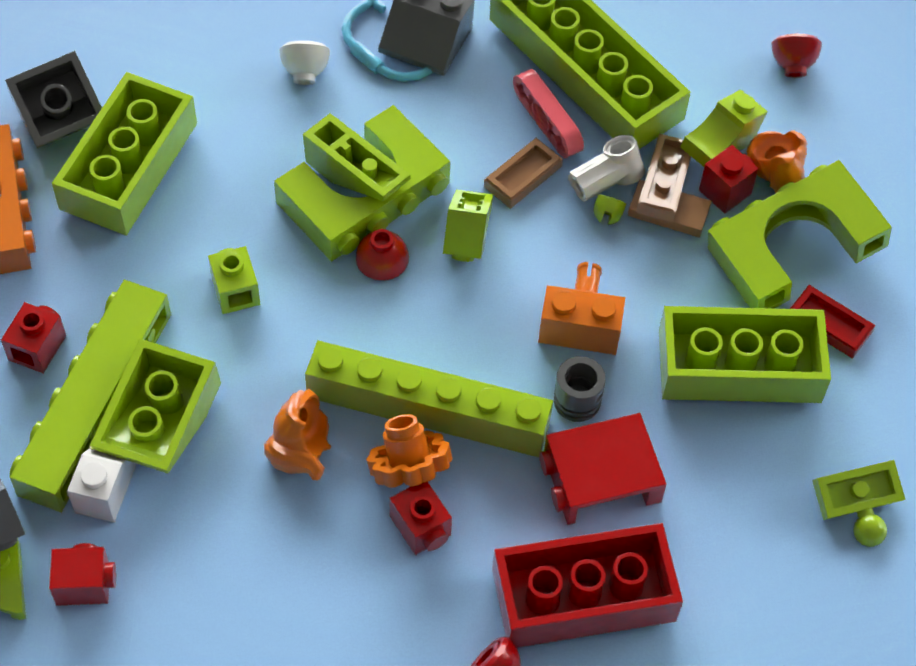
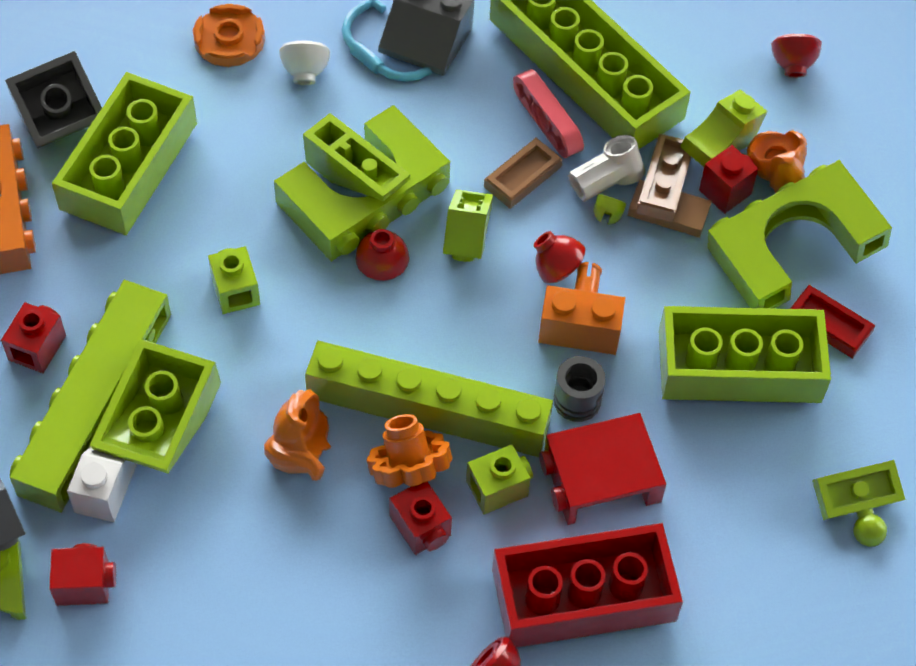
none -> orange tile [193,3,265,67]
none -> lime brick [466,444,533,515]
none -> red brick [533,231,586,283]

